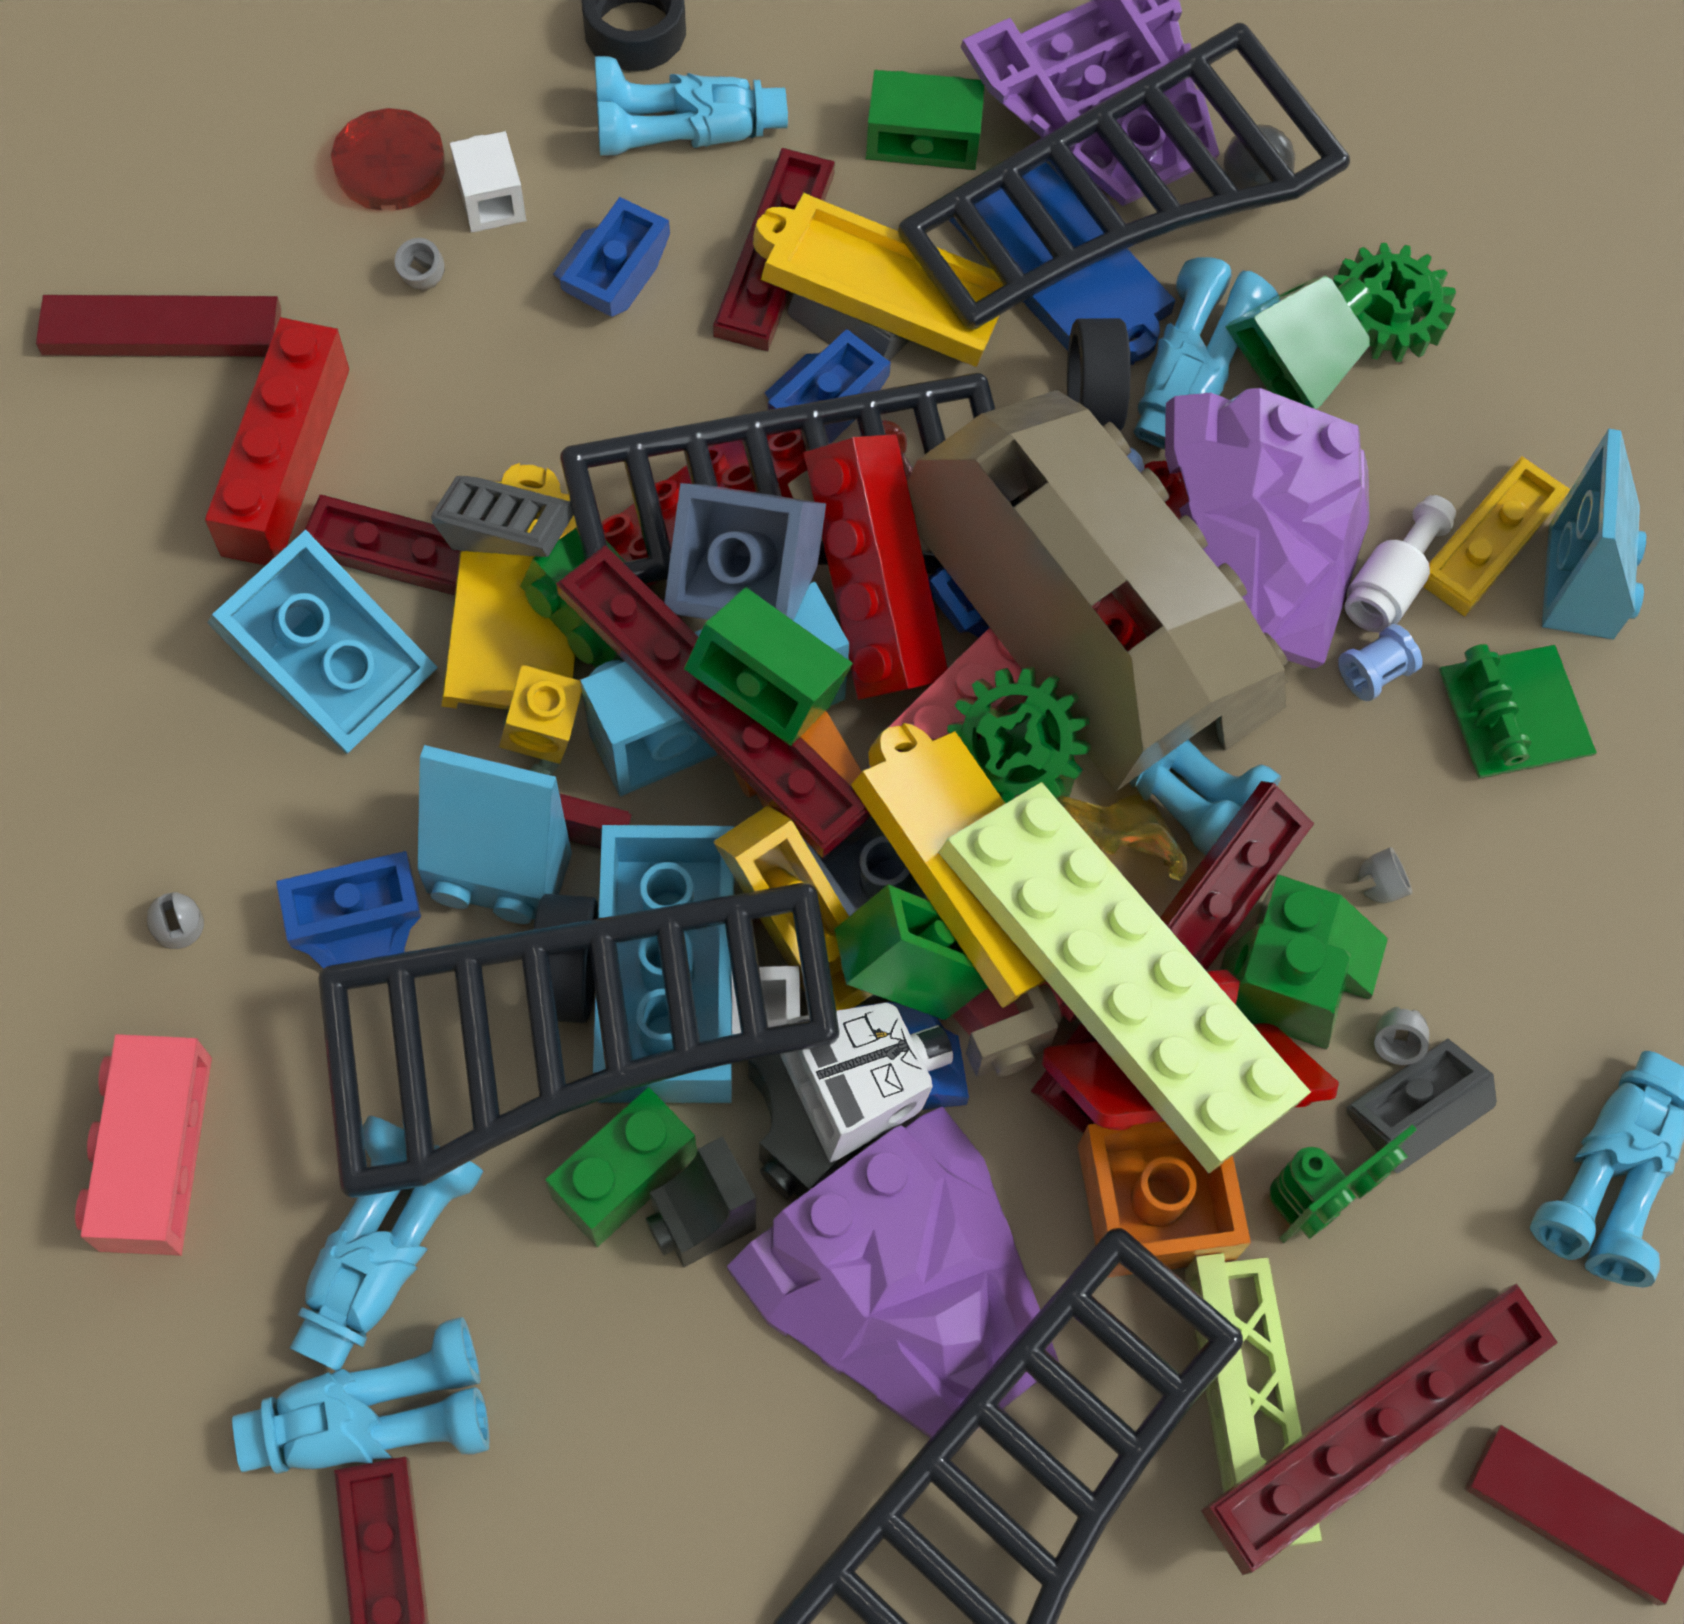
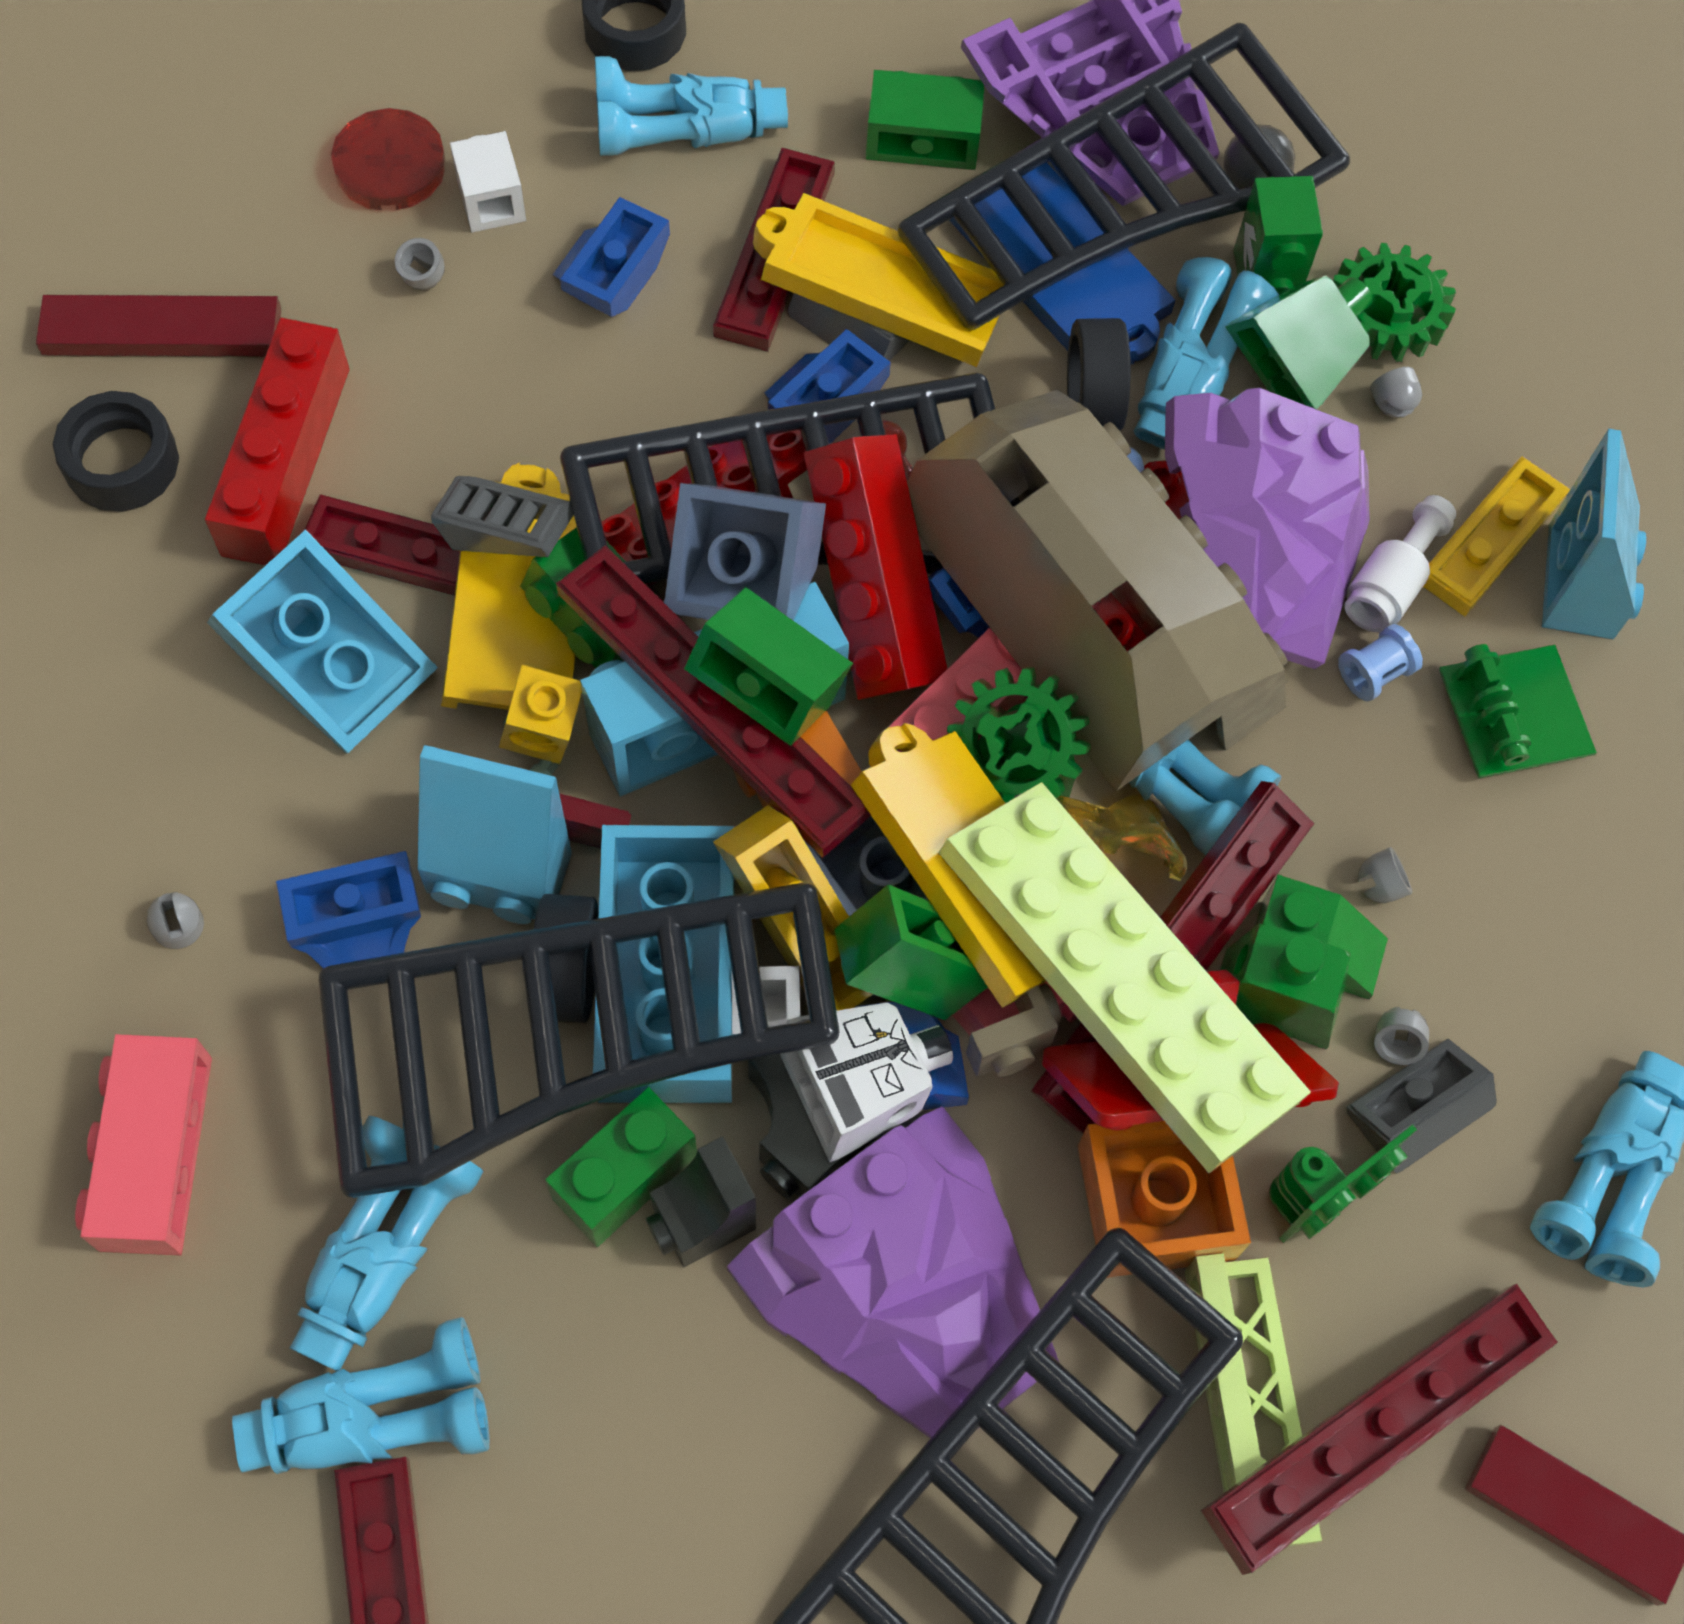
none -> black tyre [52,391,179,512]
none -> green brick [1233,176,1323,294]
none -> light grey hinge [1370,367,1422,418]

